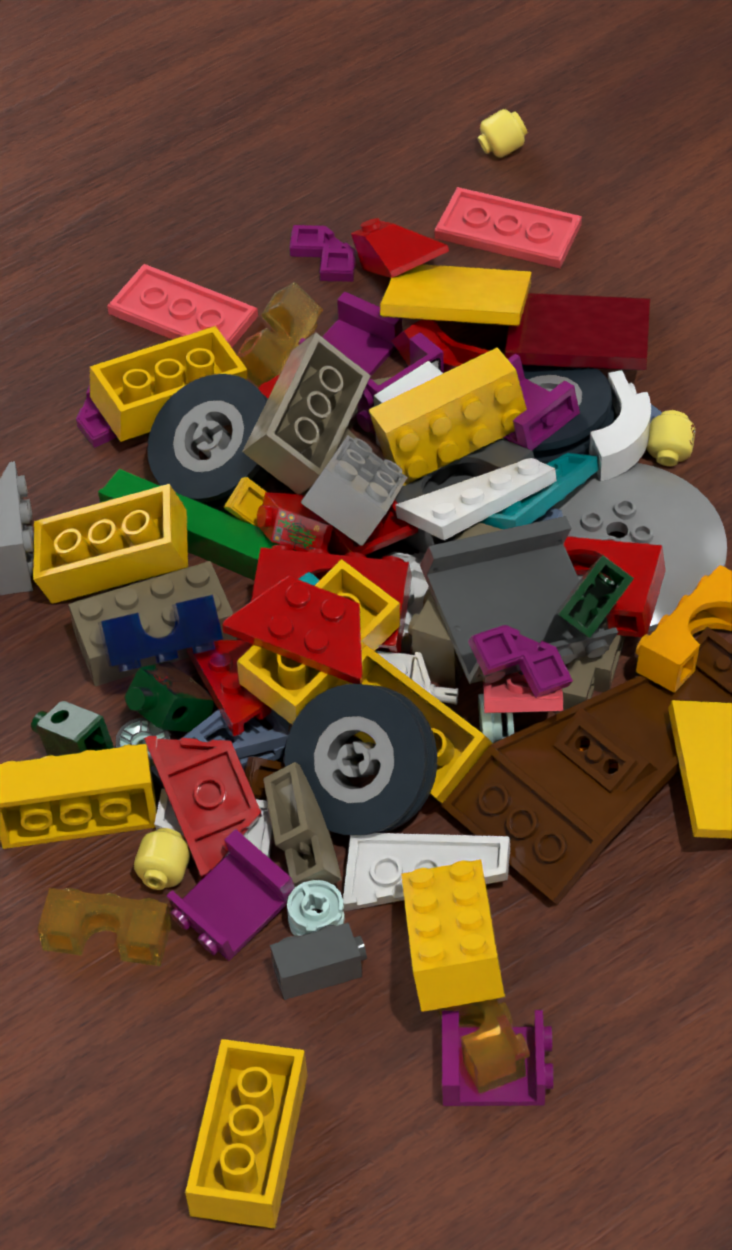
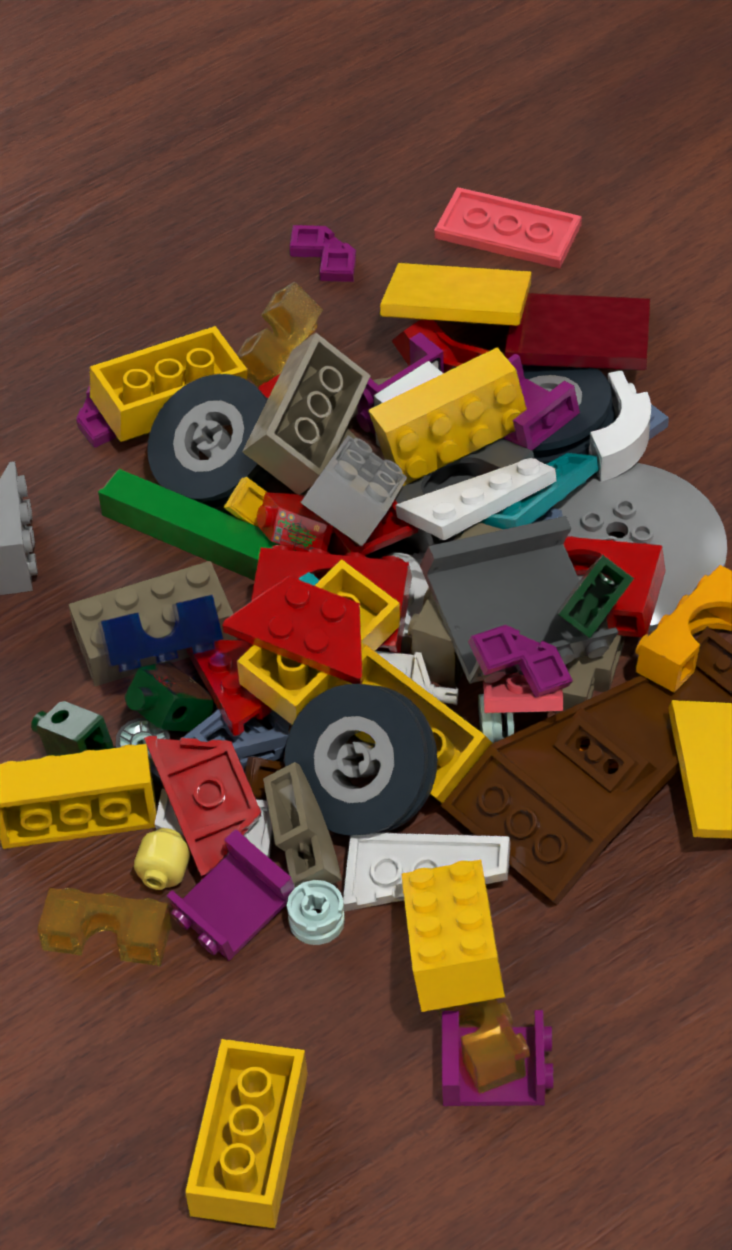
yellow brick [33,484,188,604] -> none
coral tile [108,264,258,348] -> none
dark grey brick [270,922,367,1000] -> none
magenta panel [298,292,402,377] -> none
red slope [351,218,449,278] -> none
light yellow head [477,109,528,158] -> none
light yellow head [646,410,696,466] -> none

